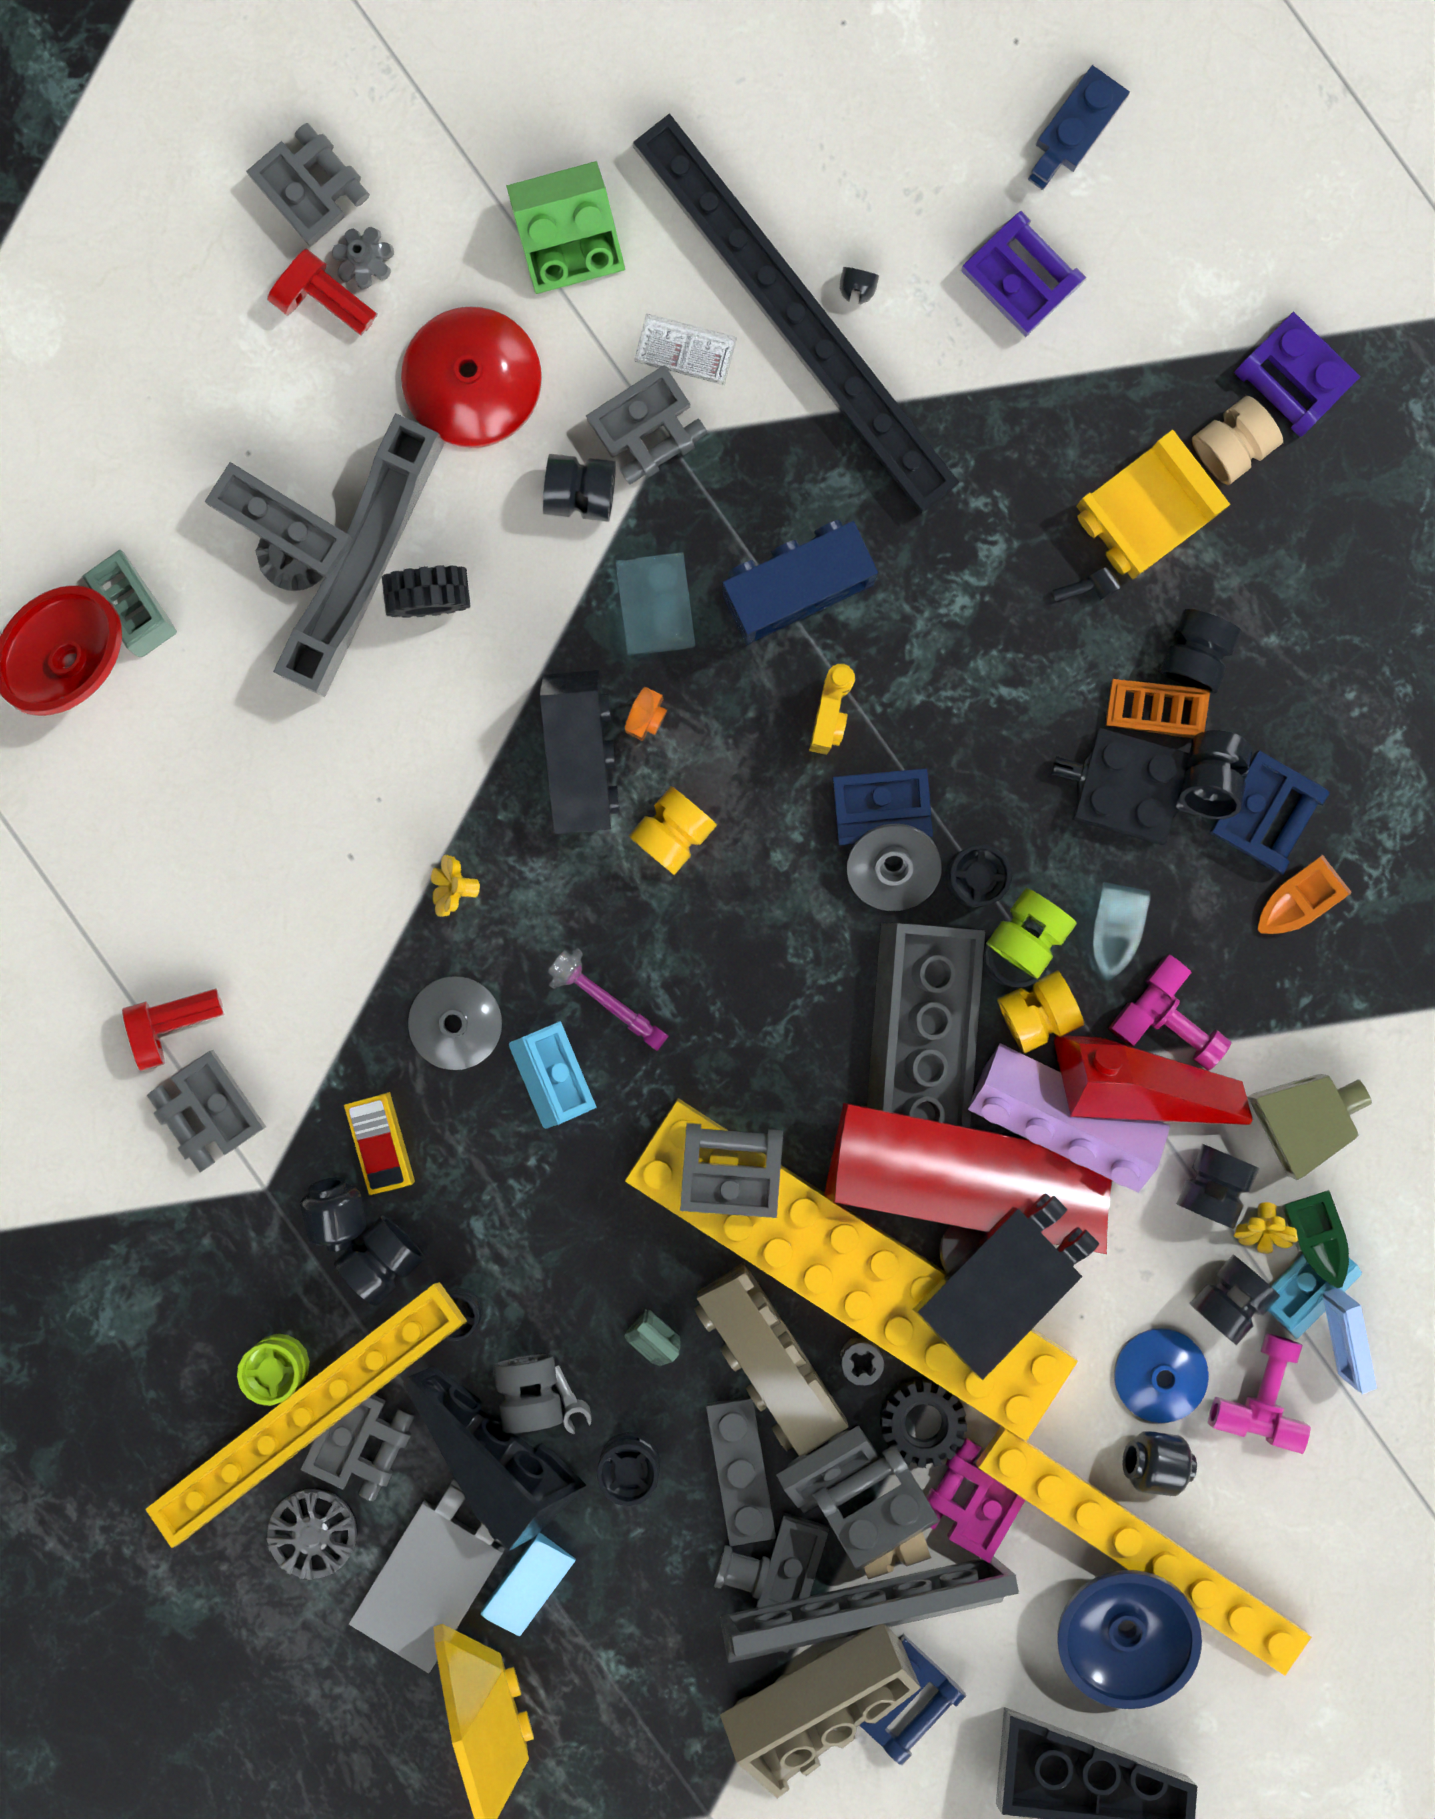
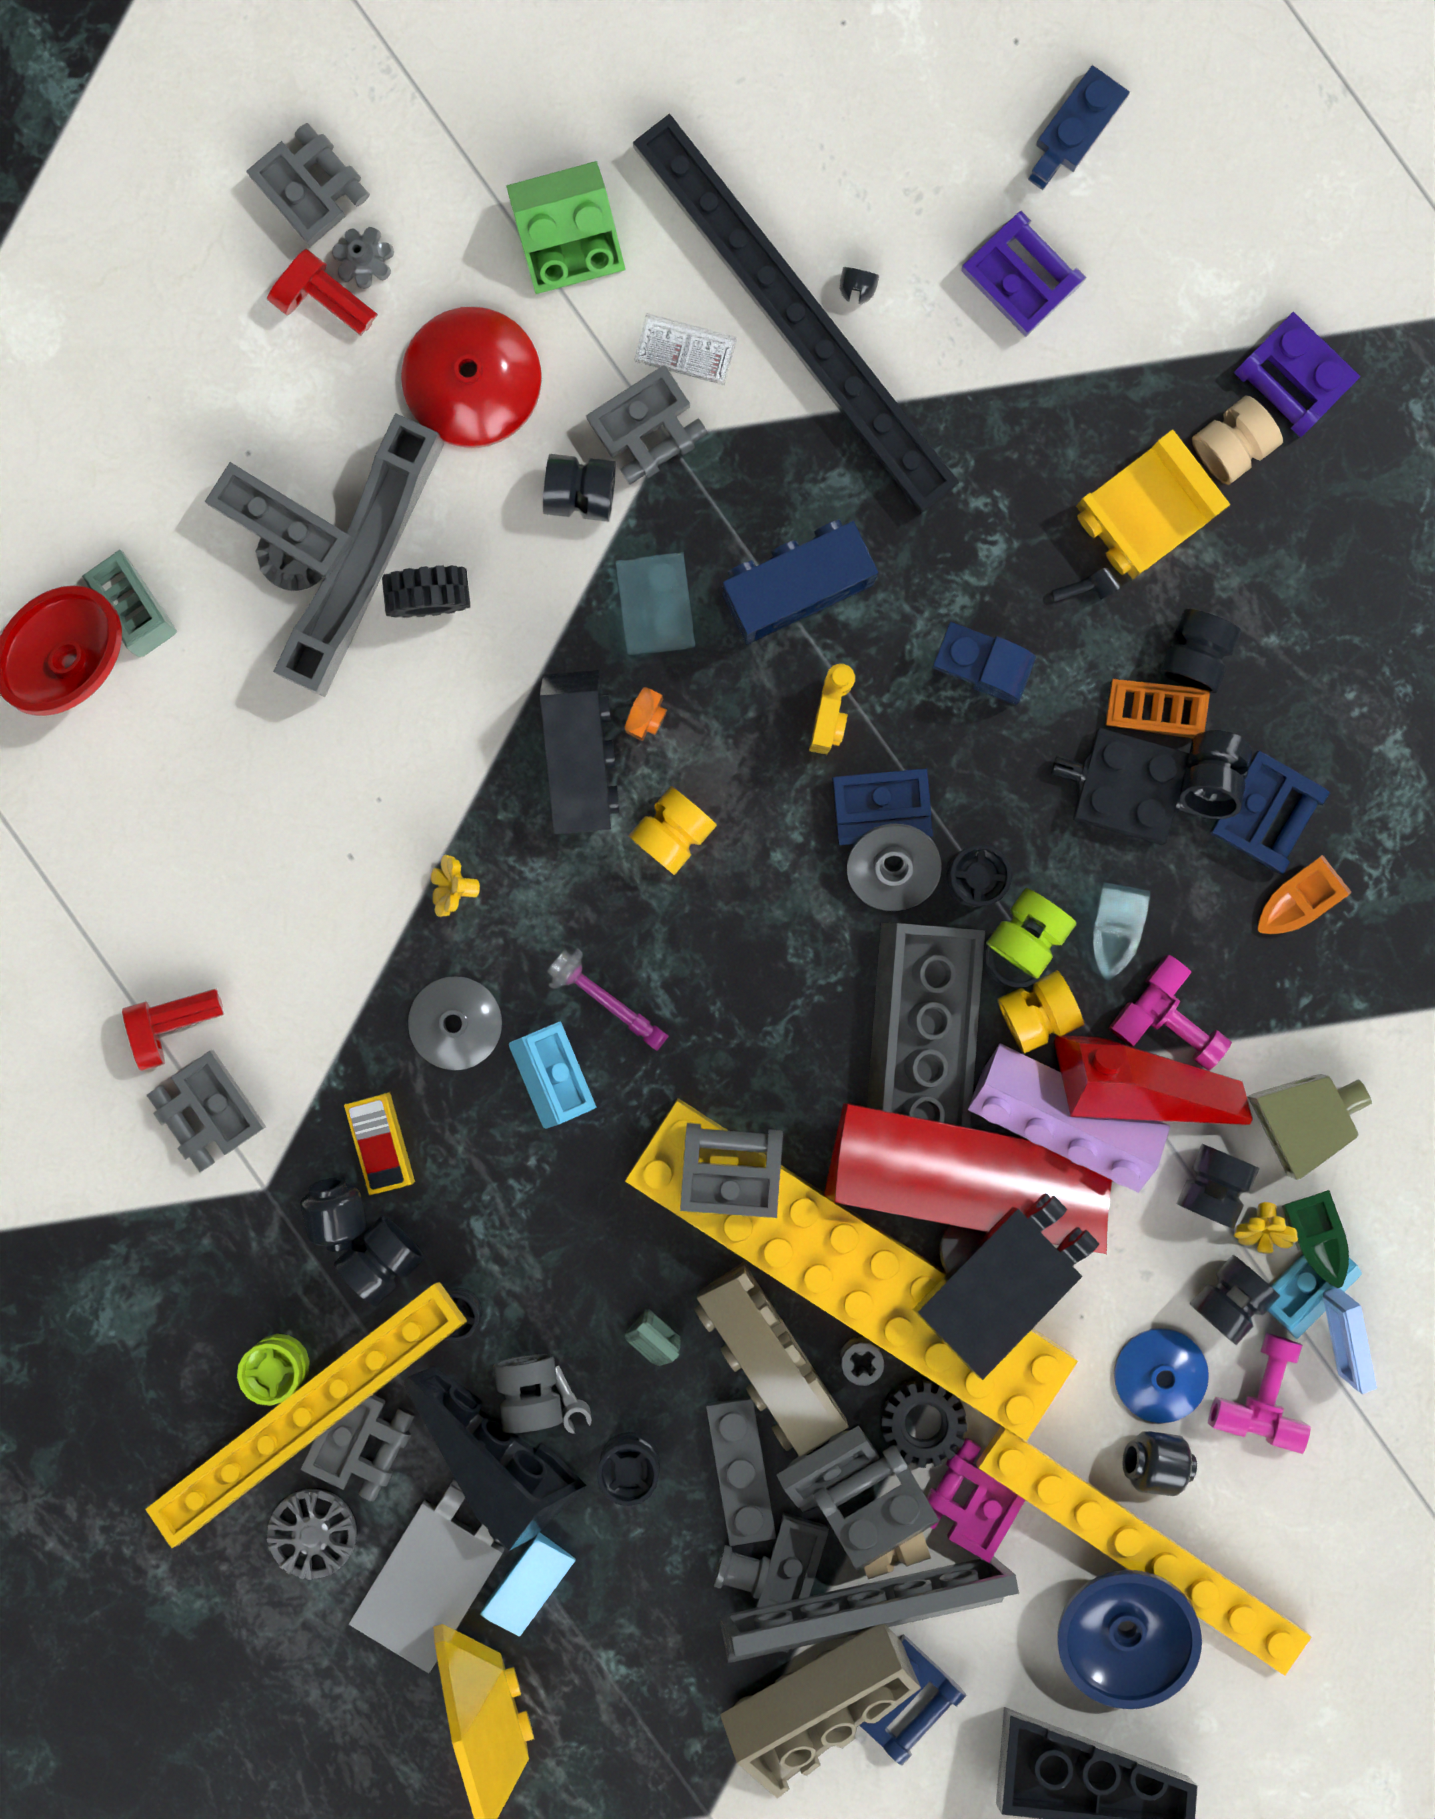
none -> dark blue brick [932,622,1036,705]

